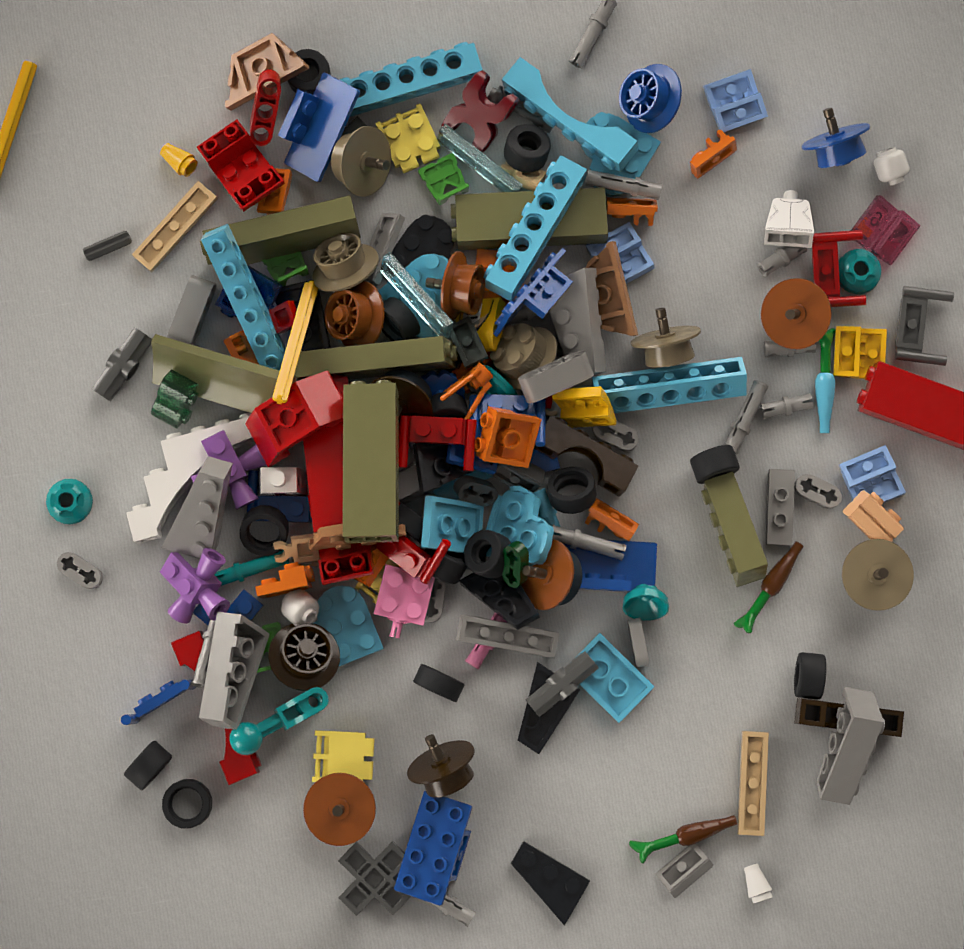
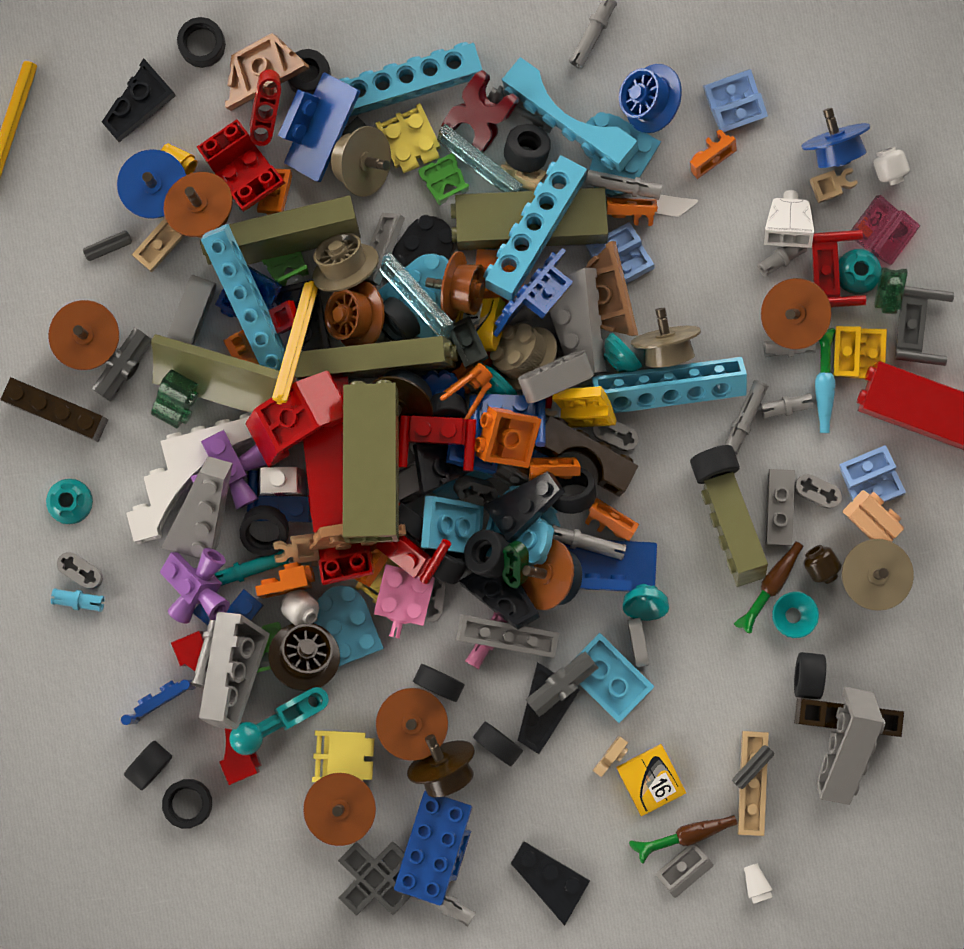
none -> dark brown arch [0,377,108,442]
none -> dark orange piece [48,300,119,370]
none -> medium azure pin [51,588,105,612]
none -> black wing [102,58,176,142]
none -> blue piece [117,149,186,219]
none -> dark orange piece [164,172,233,238]
none -> black tyre [177,17,226,68]
none -> dark orange piece [376,688,448,761]
none -> black tyre [473,721,523,767]
none -> black wing [483,472,565,543]
none -> orange plate [529,457,581,481]
none -> tan plate [593,736,628,777]
none -> teal piece [604,333,642,373]
none -> slope [616,744,686,817]
none -> white sticker [655,194,698,217]
none -> dark grey axle [732,745,775,789]
none -> teal piece [772,592,819,638]
none -> dark brown head [803,545,842,584]
none -> tan plate [810,168,858,203]
none -> clear green hips [874,267,908,314]

